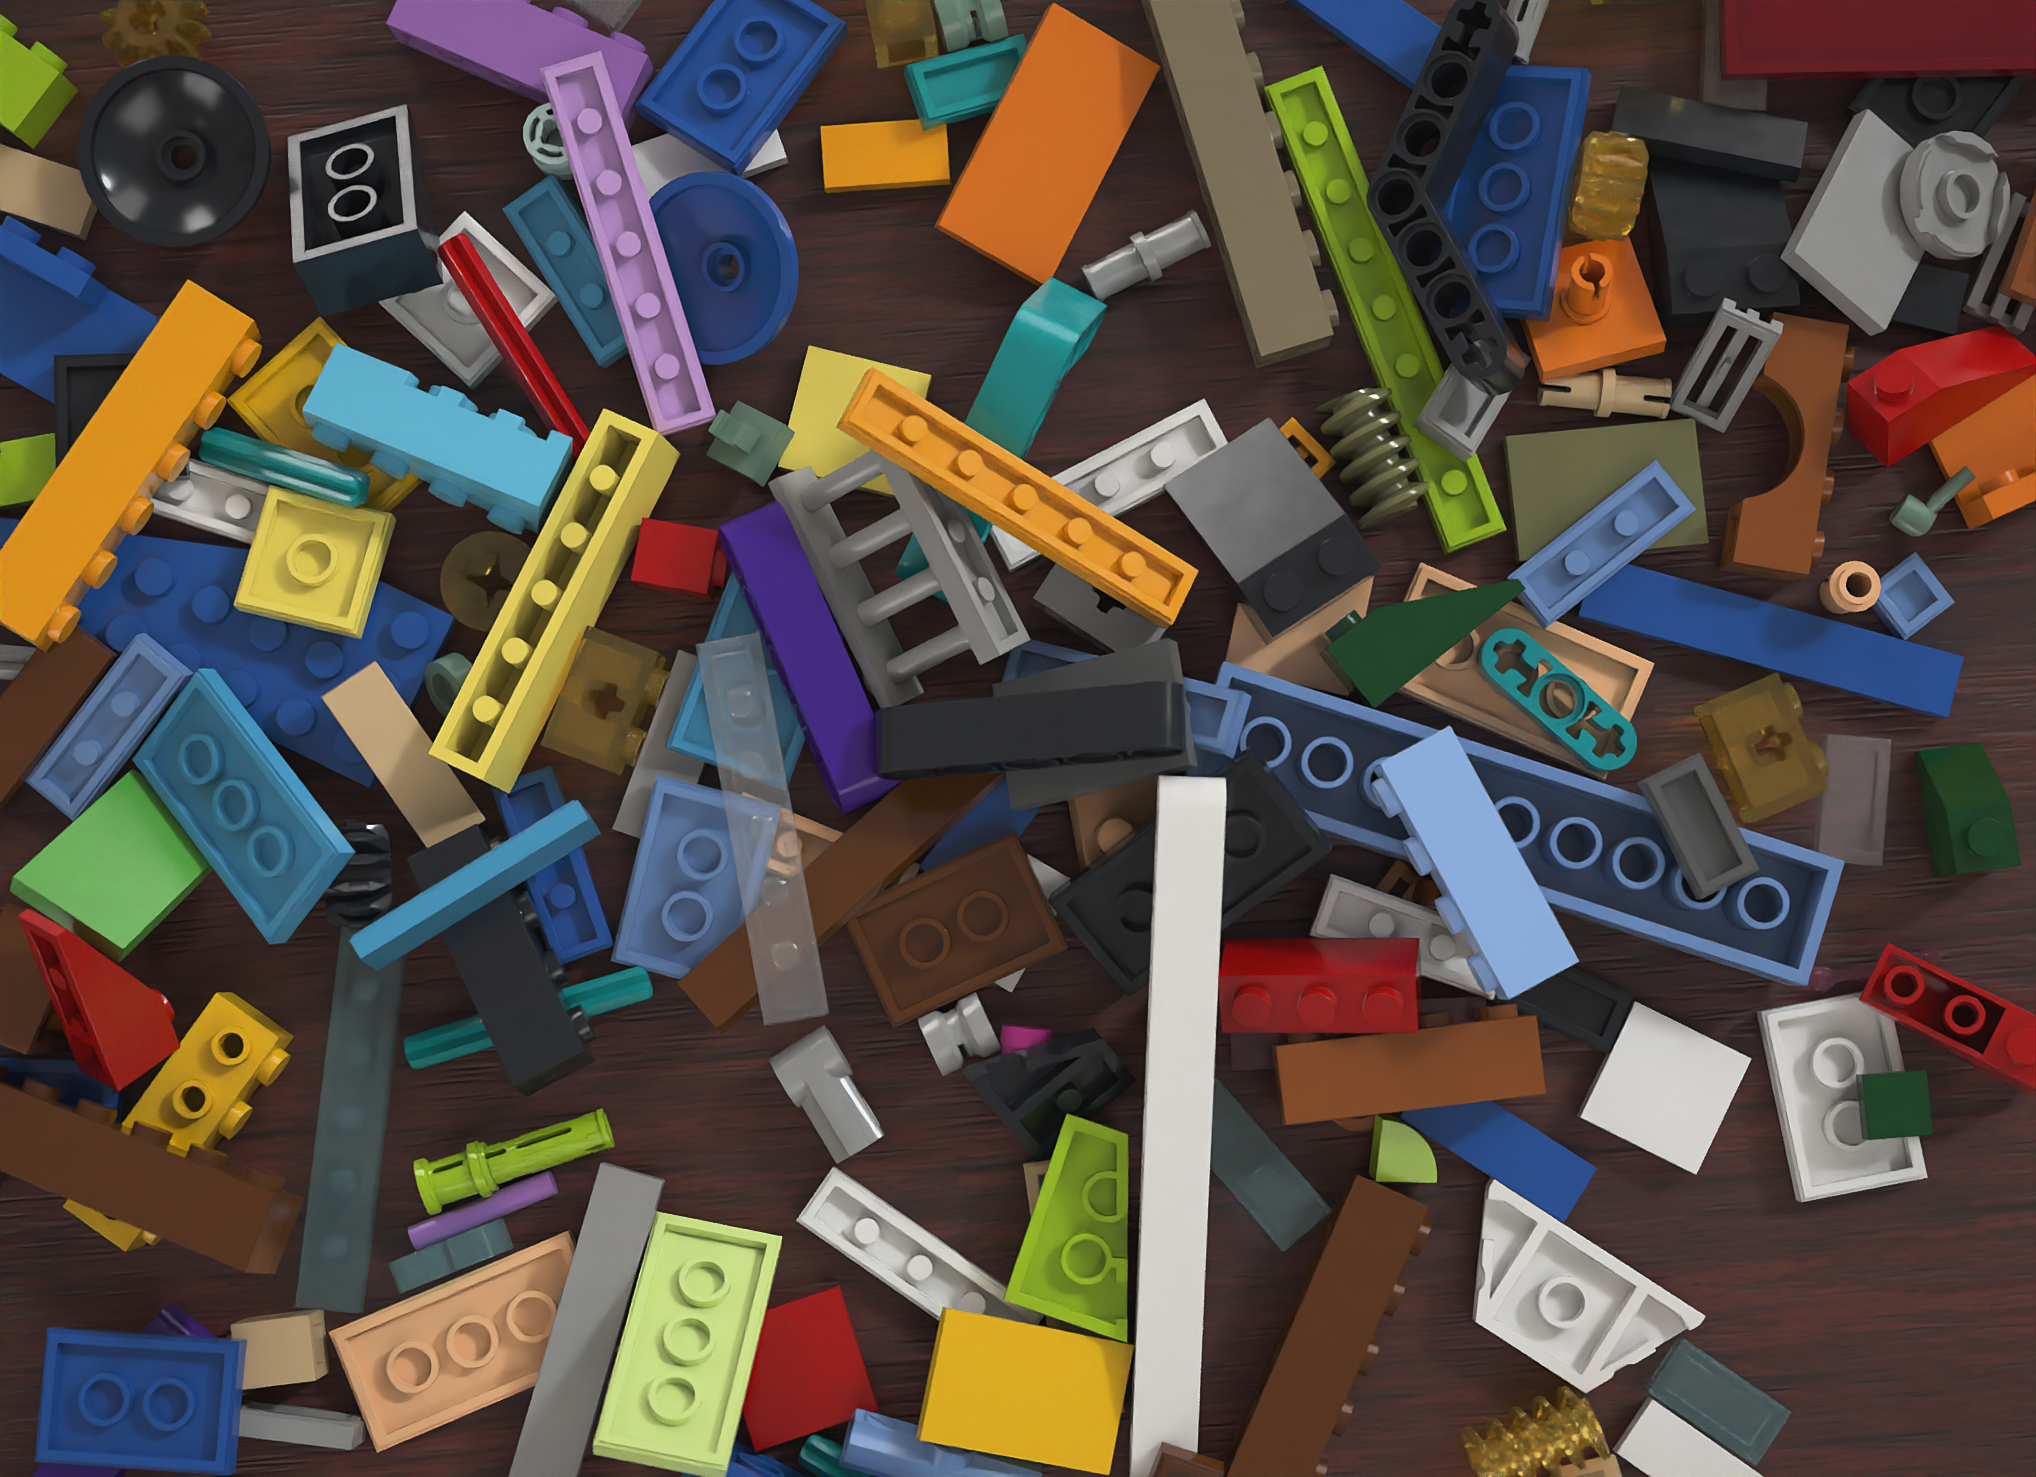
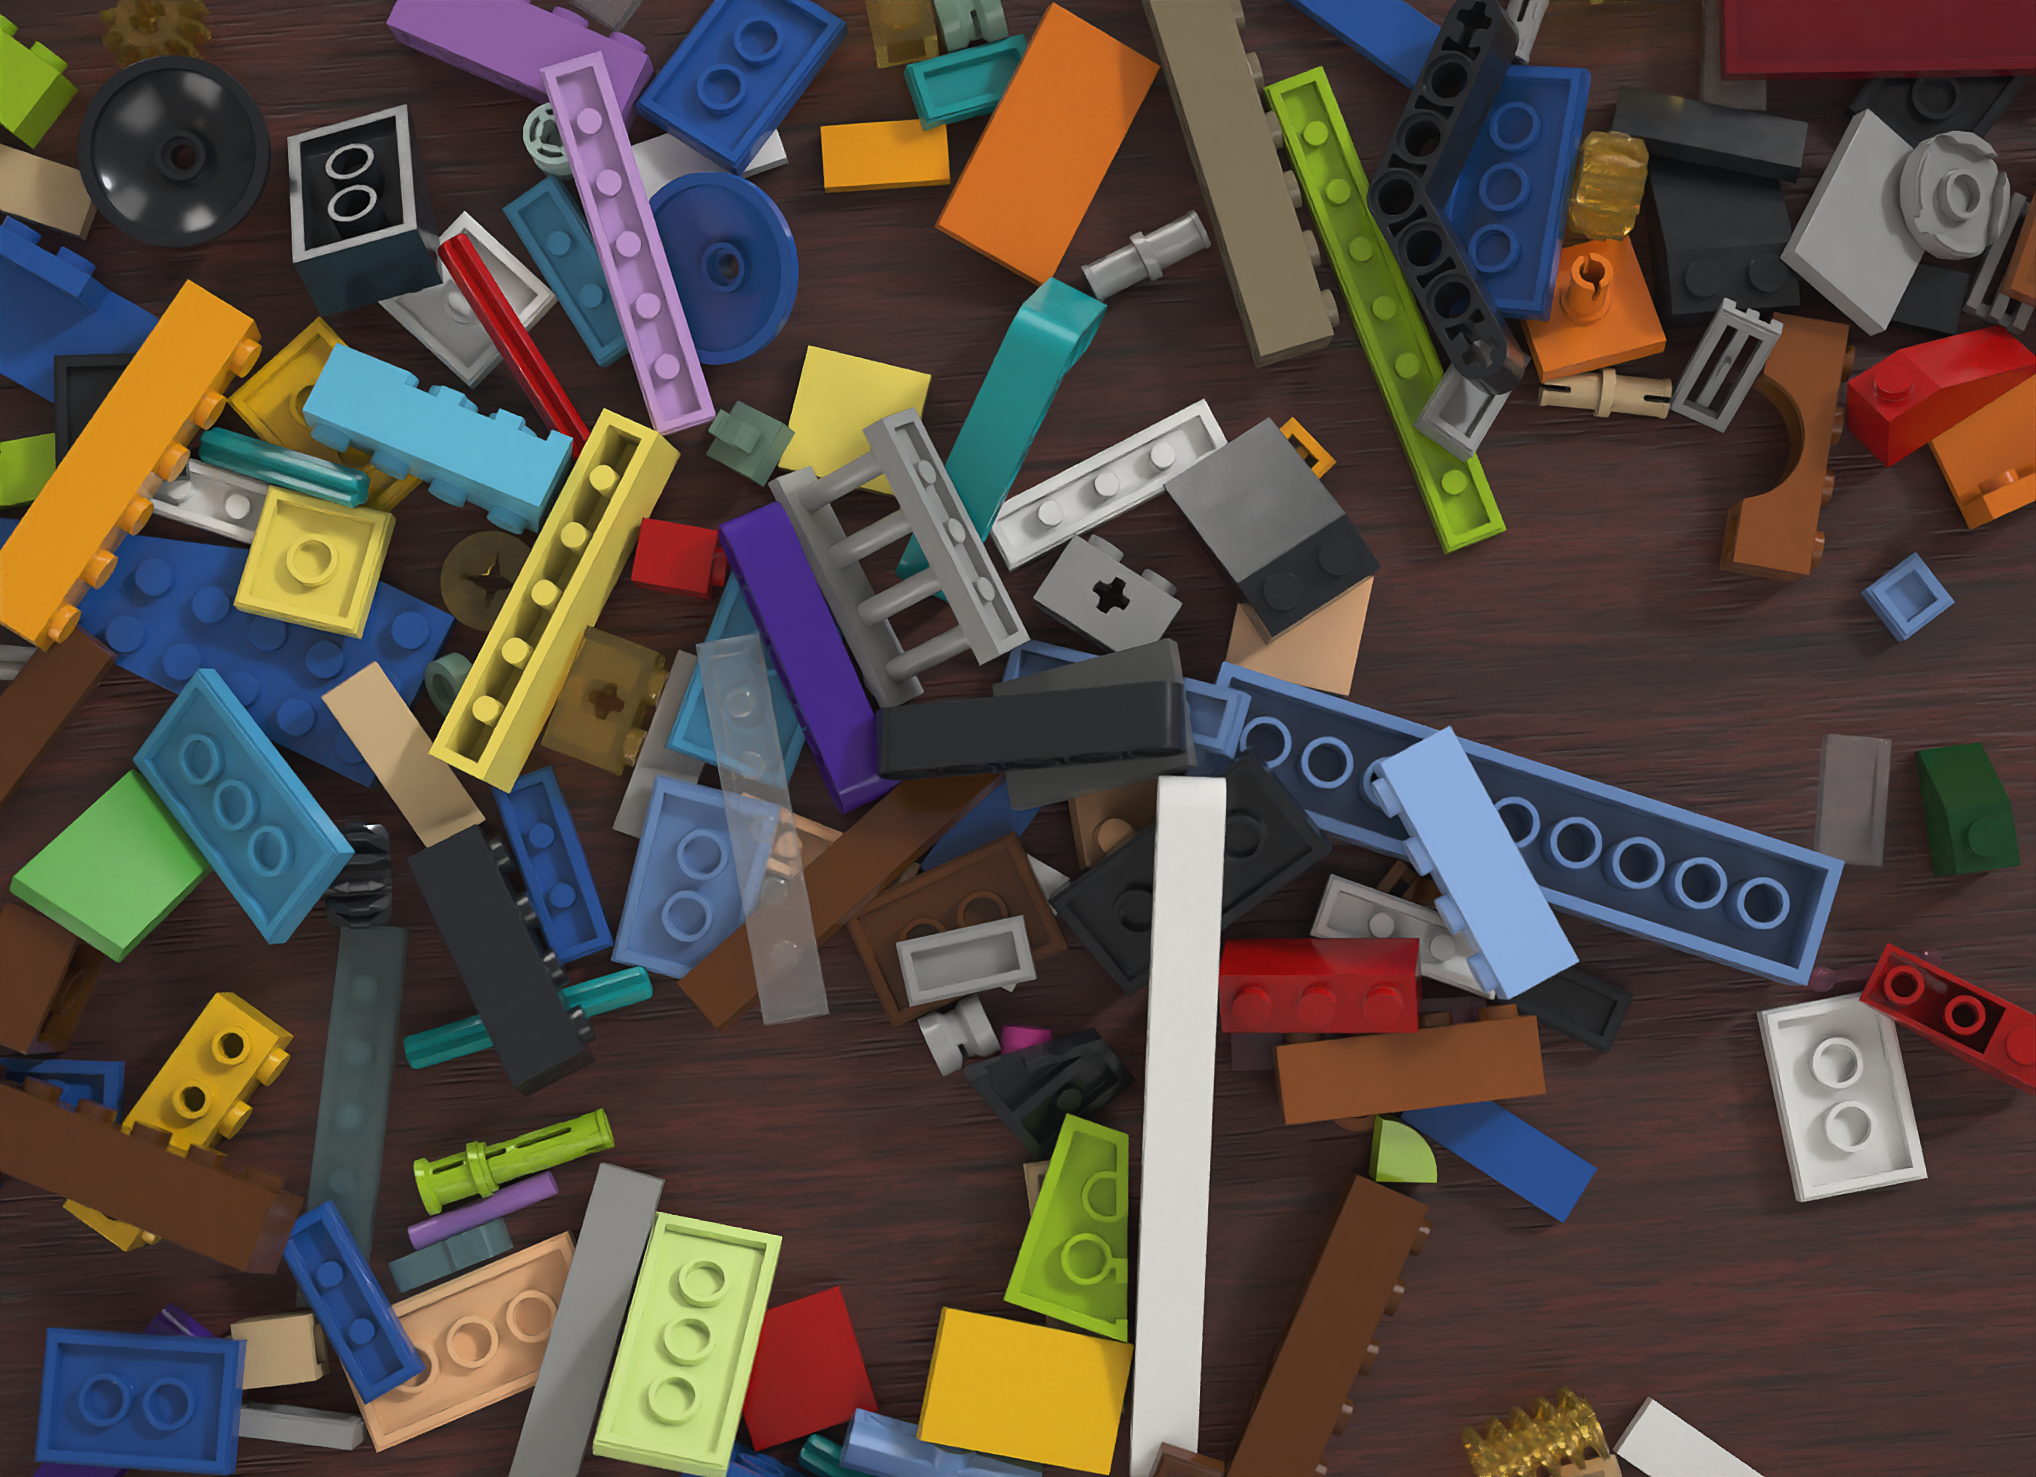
red slope [17,909,180,1091] -> none
medium blue tile [25,633,194,821] -> none
dark azure tile [349,800,601,971] -> none
light grey piece [769,1025,885,1164] -> none
white tile [796,1166,1044,1325] -> none
light orange tile [836,367,1199,629] -> none
clear light blue tile [1210,1075,1332,1252] -> none
olive piece [1313,387,1430,529] -> none
dark green slope [1319,579,1526,709] -> none
light nougat tile [1396,563,1655,781] -> none
white wing [1472,1178,1705,1393] -> none
teal beam [1477,628,1637,772] -> none
olive tile [1503,418,1709,564] -> none
medium blue tile [1504,460,1696,630] -> none
blue tile [1575,564,1964,719] -> none
white tile [1576,1001,1751,1174] -> none
dark grey tile [1637,752,1760,899] -> none
clear light blue tile [1644,1336,1792,1466] -> none
clear yellow brick [1693,673,1829,824] -> none
light nougat pin [1818,561,1881,614] -> none
dark green tile [1856,1070,1933,1140] -> none
sand green hand [1889,466,1976,536] -> none
none -> blue tile [282,1200,426,1405]
none -> light grey tile [896,914,1038,1006]

